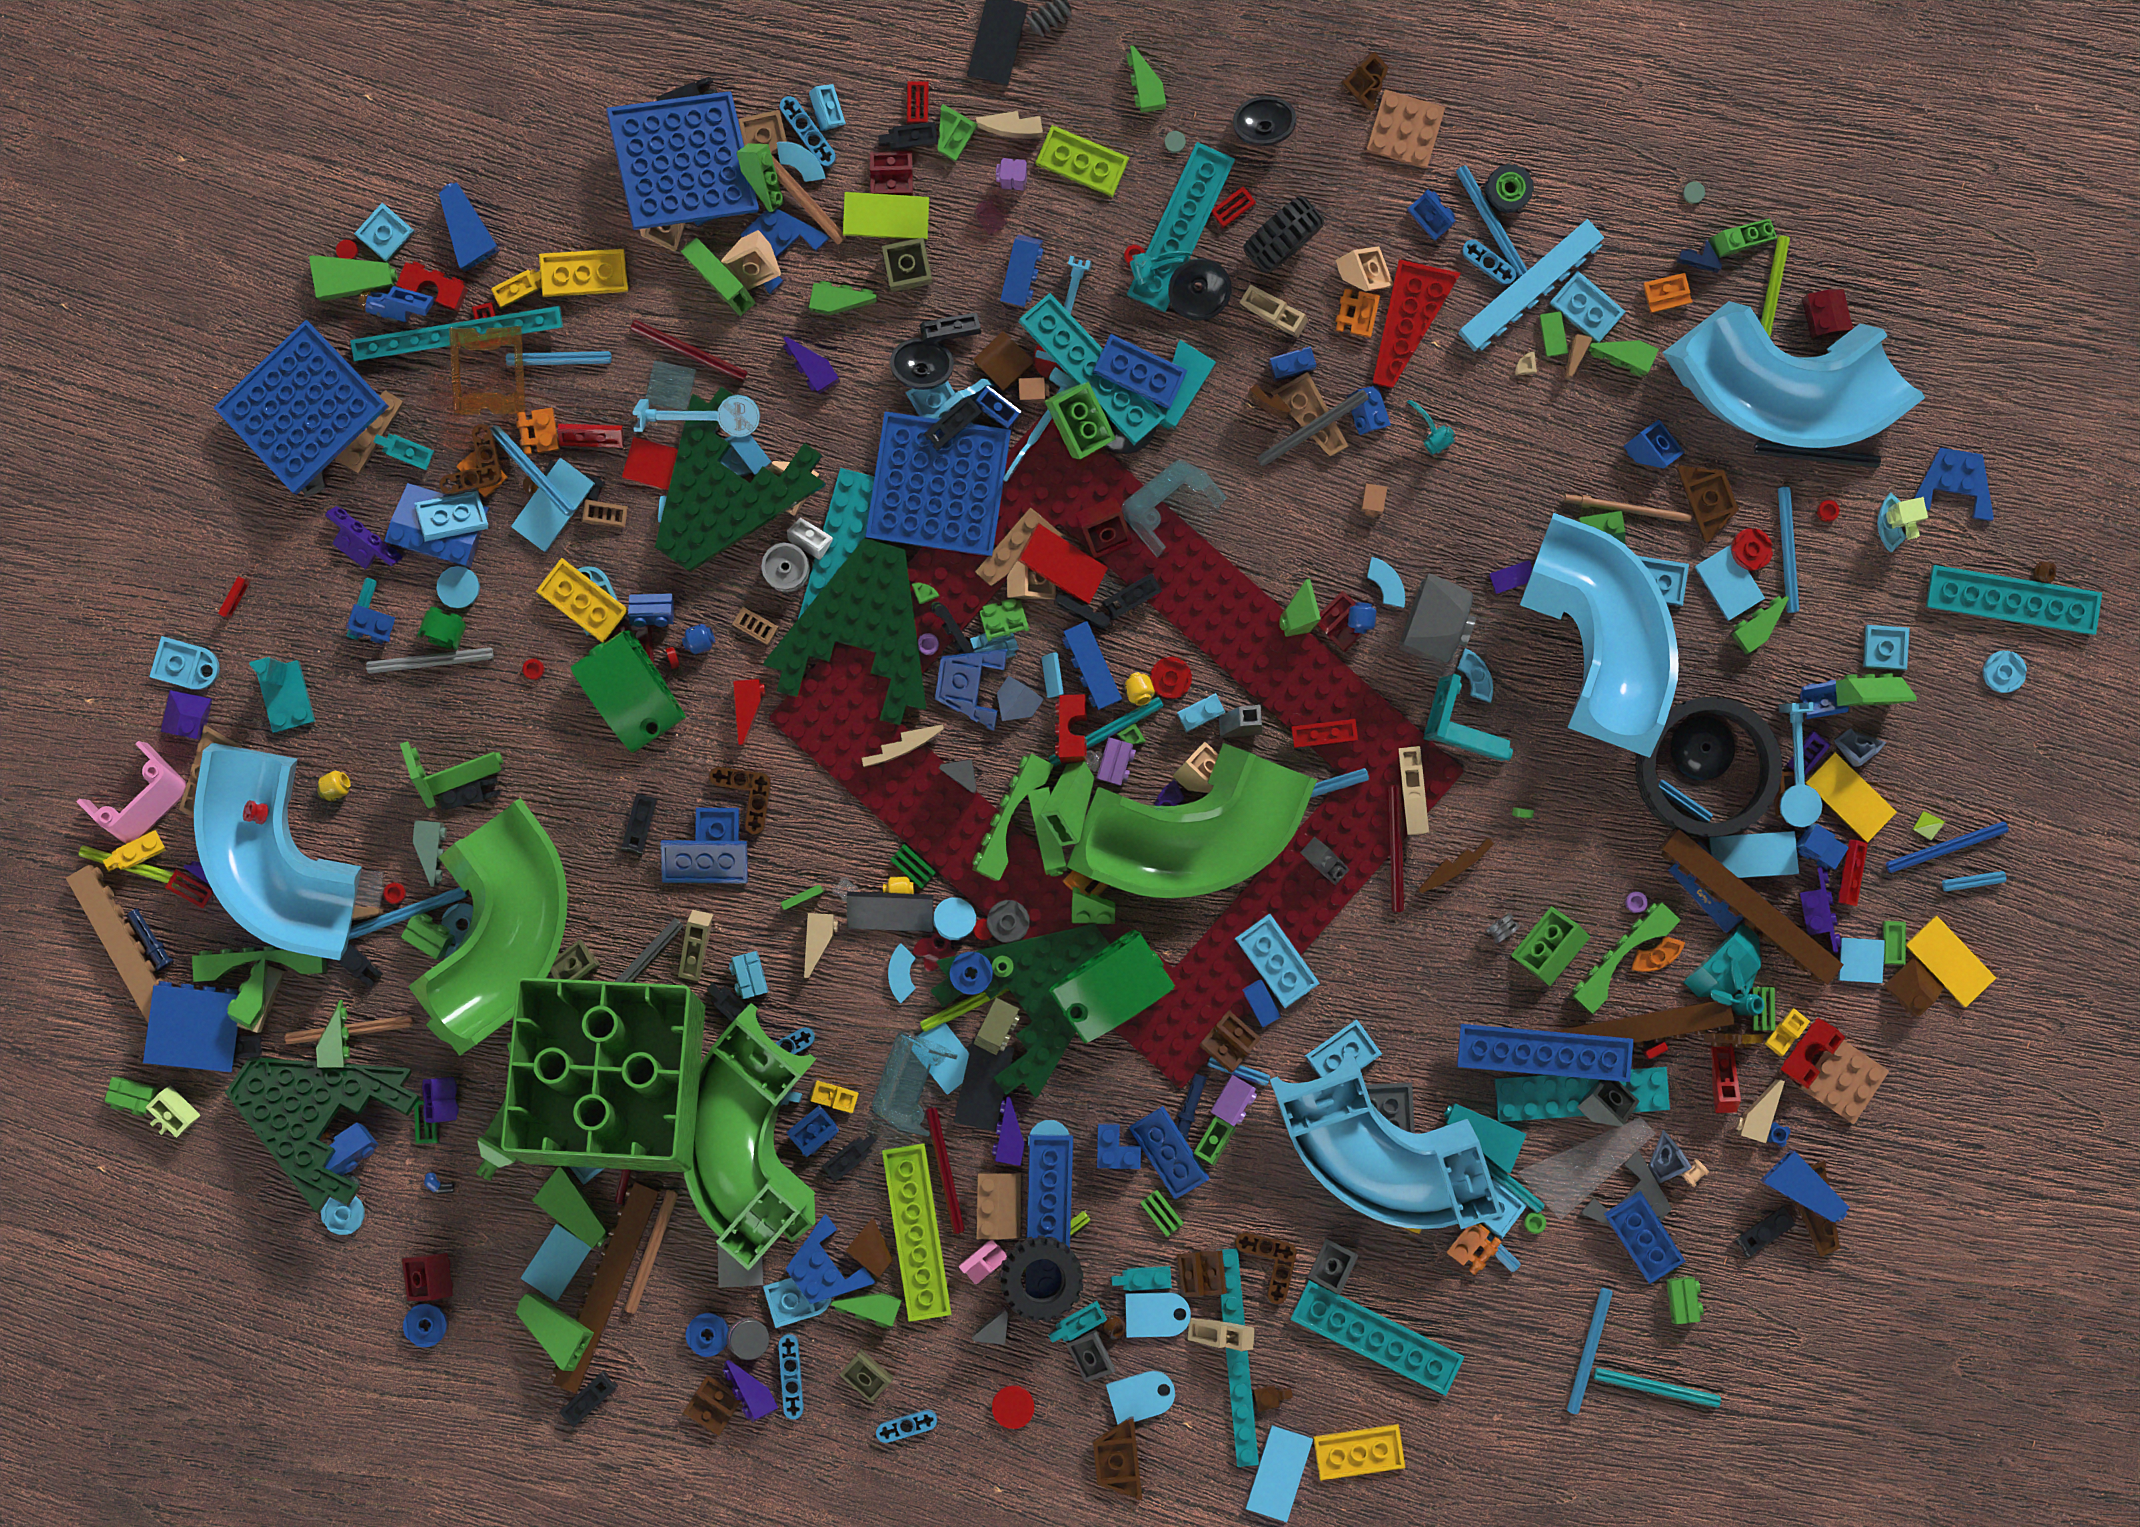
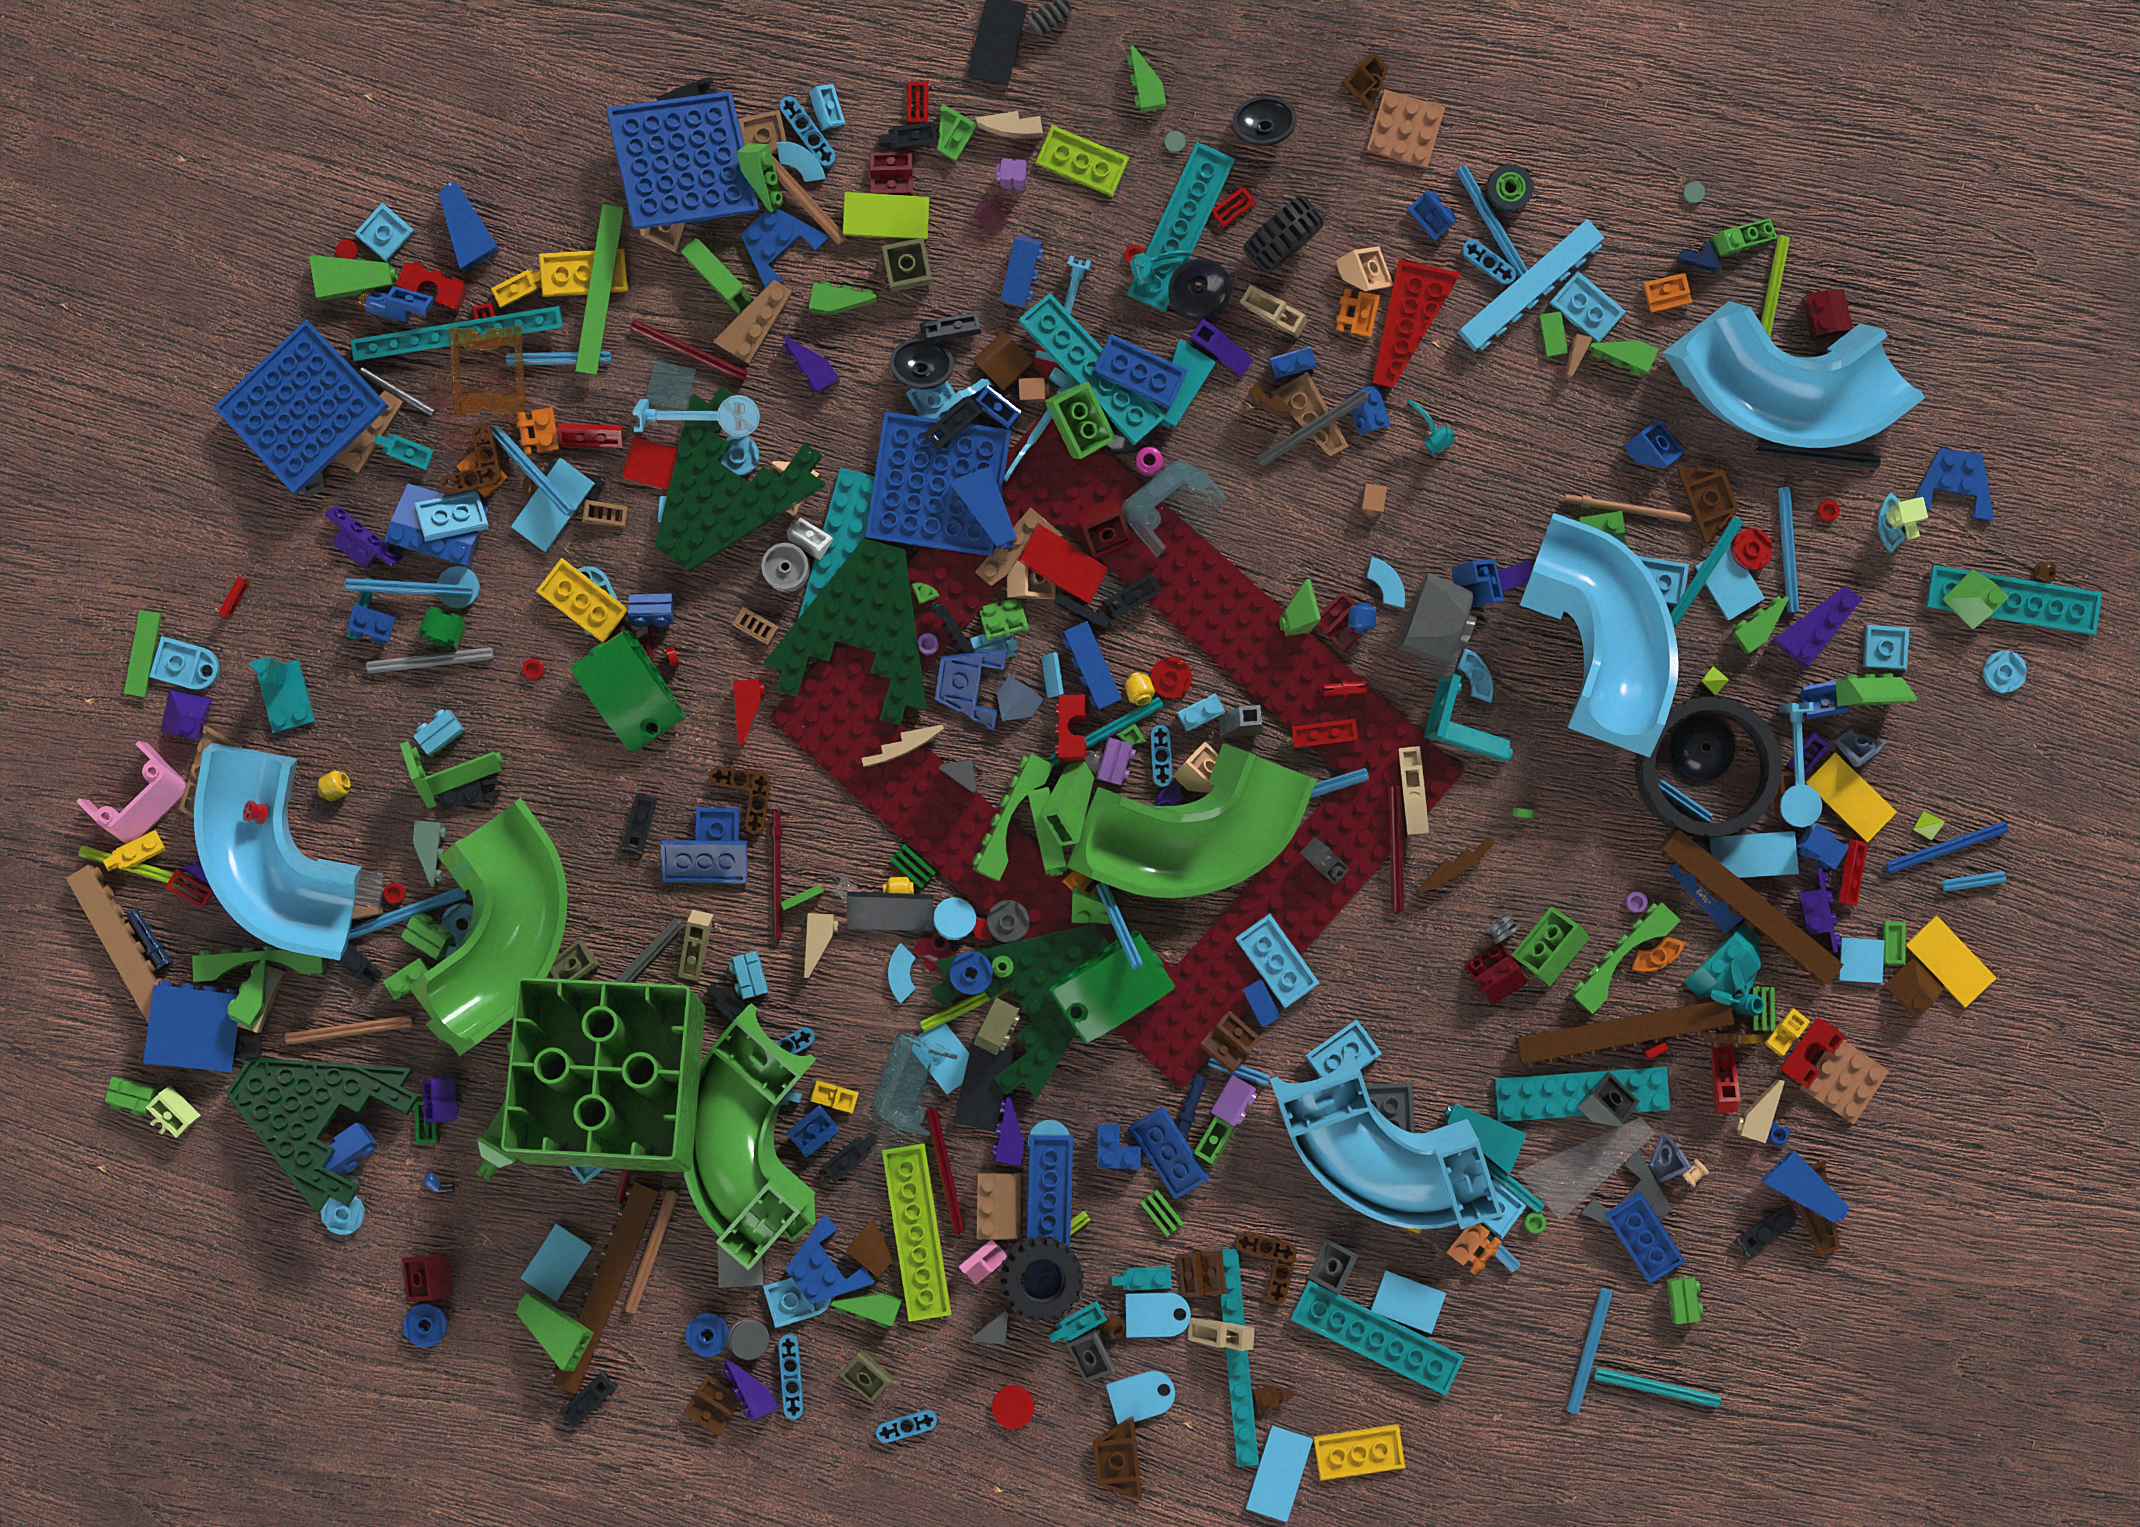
bright green slope [316,1000,350,1067] -> none
bright green slope [532,1166,609,1249] -> none
blue head [682,624,715,655] -> none
light nougat slope [721,230,781,290] -> none
dark azure tile [729,434,772,476] -> none
blue plate [1457,1024,1633,1082] -> none
tan tile [1515,351,1537,376] -> none
none -> bright green tile [124,610,162,698]
none -> dark azure axle [344,578,473,597]
none -> flat silver bar [358,367,436,417]
none -> bright green brick [383,958,431,1000]
none -> medium azure brick [414,709,466,757]
none -> bright green tile [575,204,624,375]
none -> medium nougat wing [713,280,793,364]
none -> dark red bar [770,811,783,939]
none -> blue slope [950,466,1017,550]
none -> dark azure axle [1096,882,1143,970]
none -> dark pink head [1135,447,1163,476]
none -> dark azure beam [1150,725,1172,787]
none -> dark purple slope [1190,319,1254,377]
none -> red pin [1323,681,1367,698]
none -> medium azure tile [1371,1270,1446,1334]
none -> blue brick [1451,559,1504,608]
none -> dark red slope [1464,942,1528,1006]
none -> teal axle [1670,517,1743,627]
none -> lime slope [1699,666,1729,696]
none -> dark purple wedge [1770,586,1862,668]
none -> bright green slope [1942,569,2009,630]

